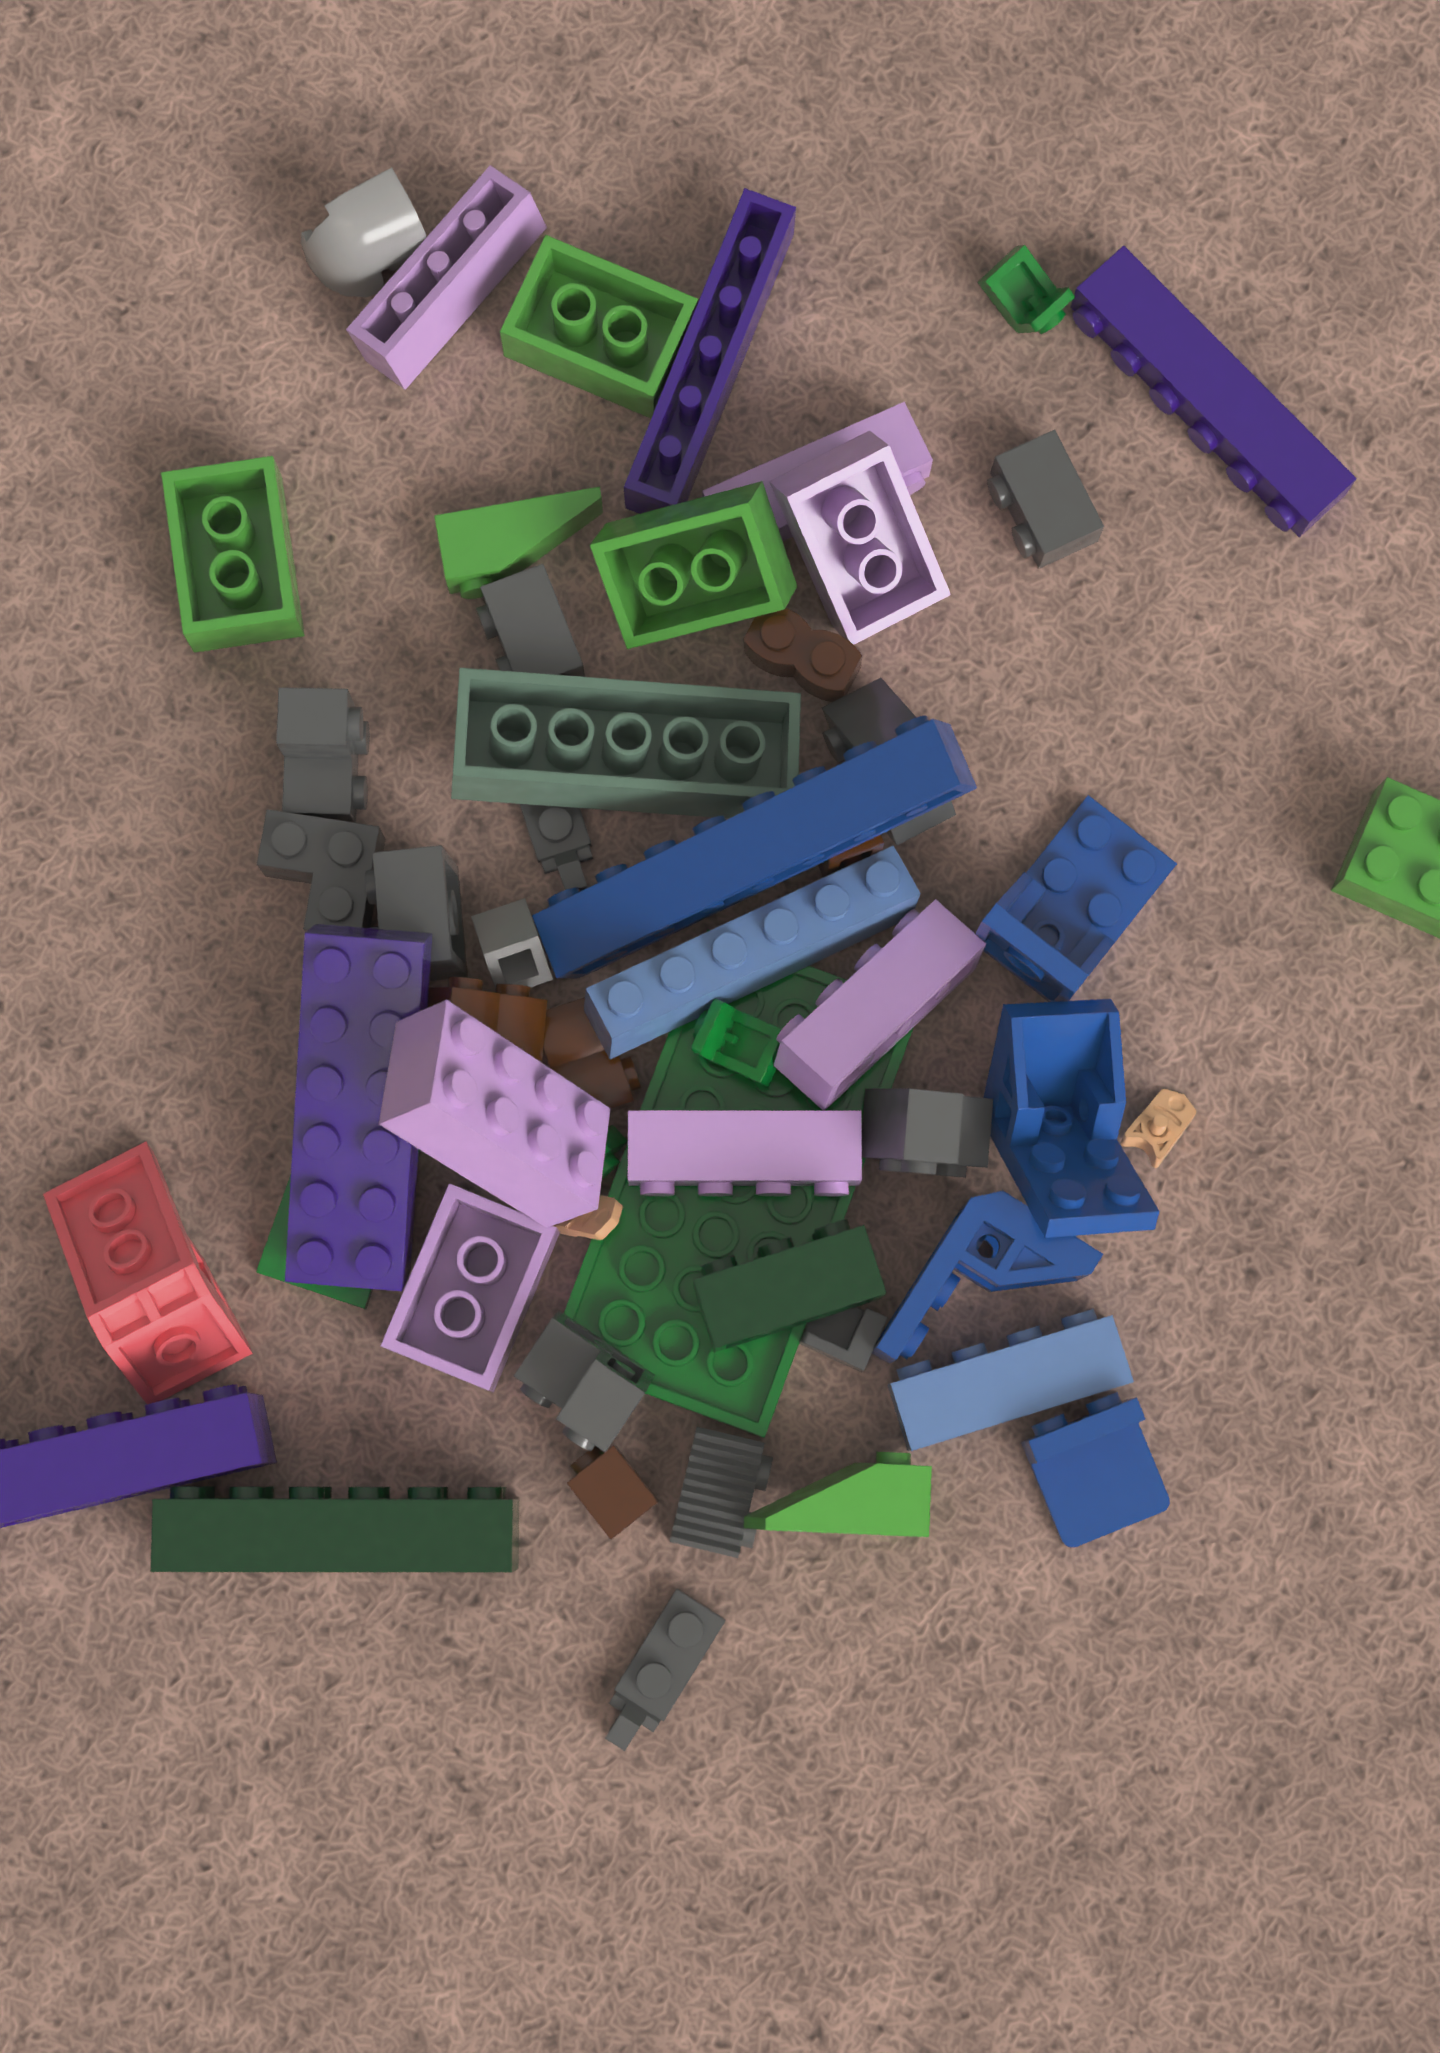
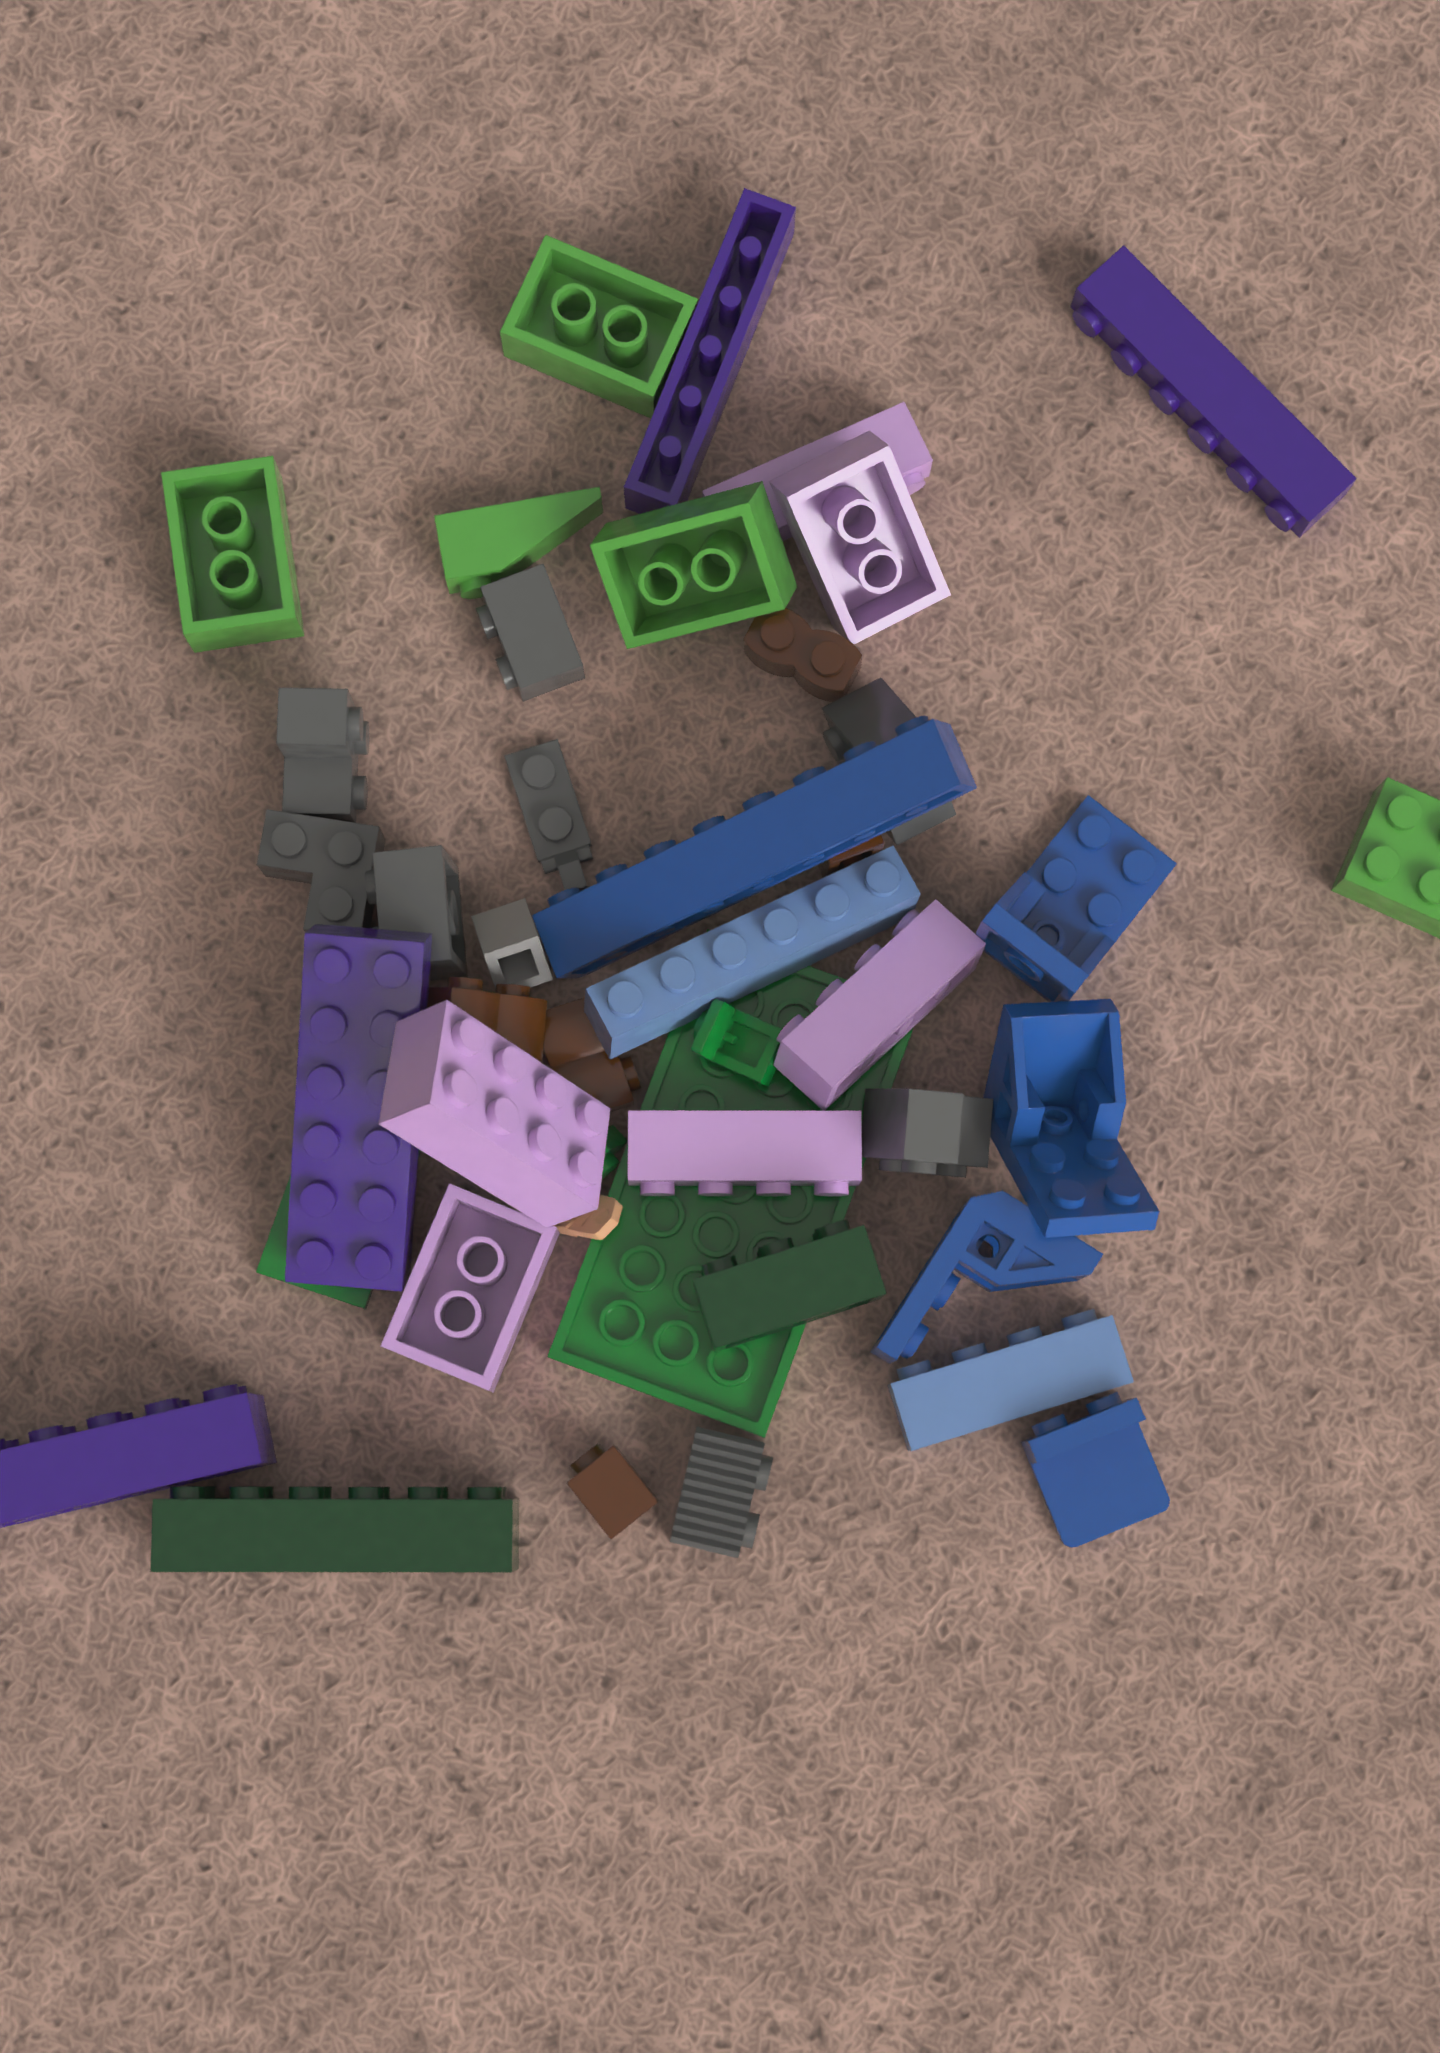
coral bracket [43,1142,253,1404] -> none
light grey brick [301,167,427,297] -> none
lavender brick [346,165,547,390] -> none
sand green brick [451,668,801,818] -> none
dark grey brick [514,1311,655,1452] -> none
dark grey hinge [605,1588,726,1751] -> none
bright green slope [744,1452,932,1537] -> none
dark grey panel [799,1307,888,1372] -> none
green bracket [977,245,1075,334] -> none
dark grey brick [987,430,1104,569] -> none
light nougat piece [1120,1089,1196,1168] -> none

